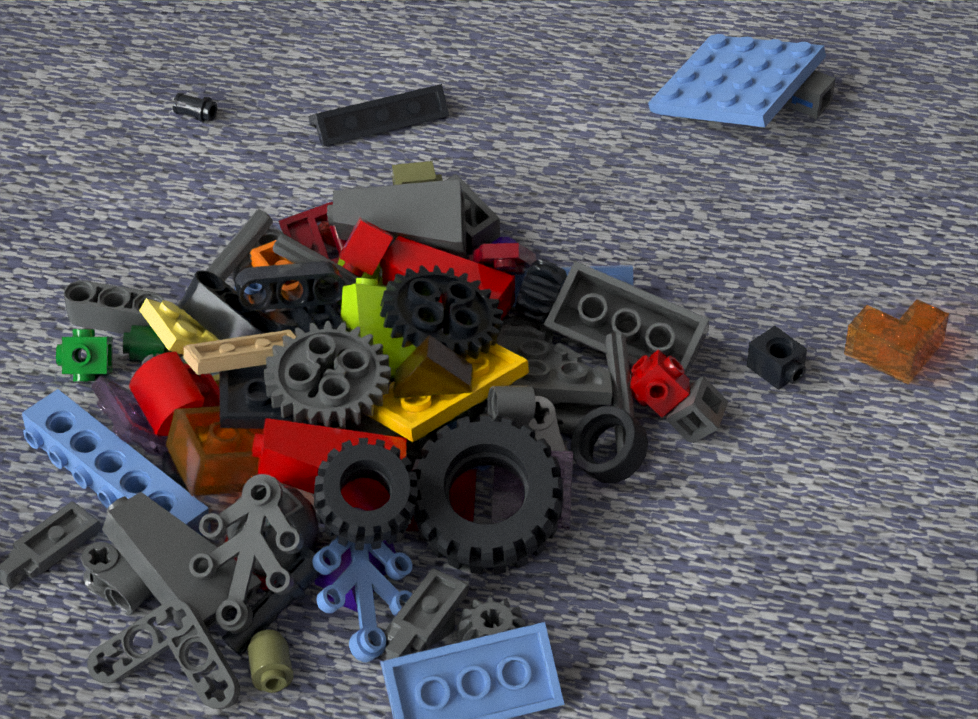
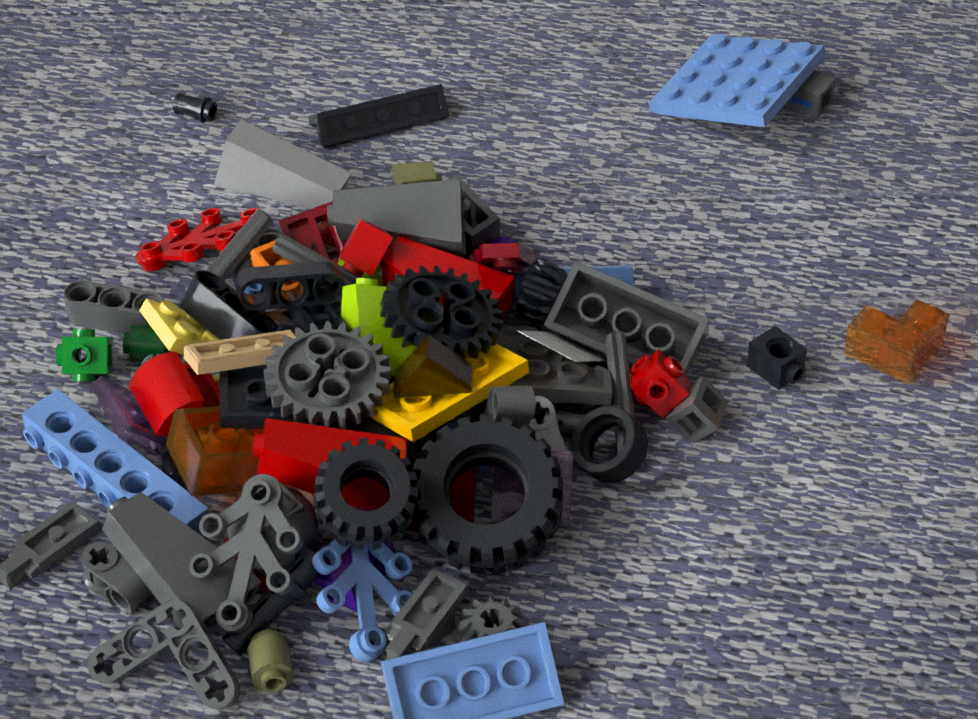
none -> red plant [135,208,259,271]
none -> light grey slope [214,119,352,209]
none -> white sticker [518,331,607,362]

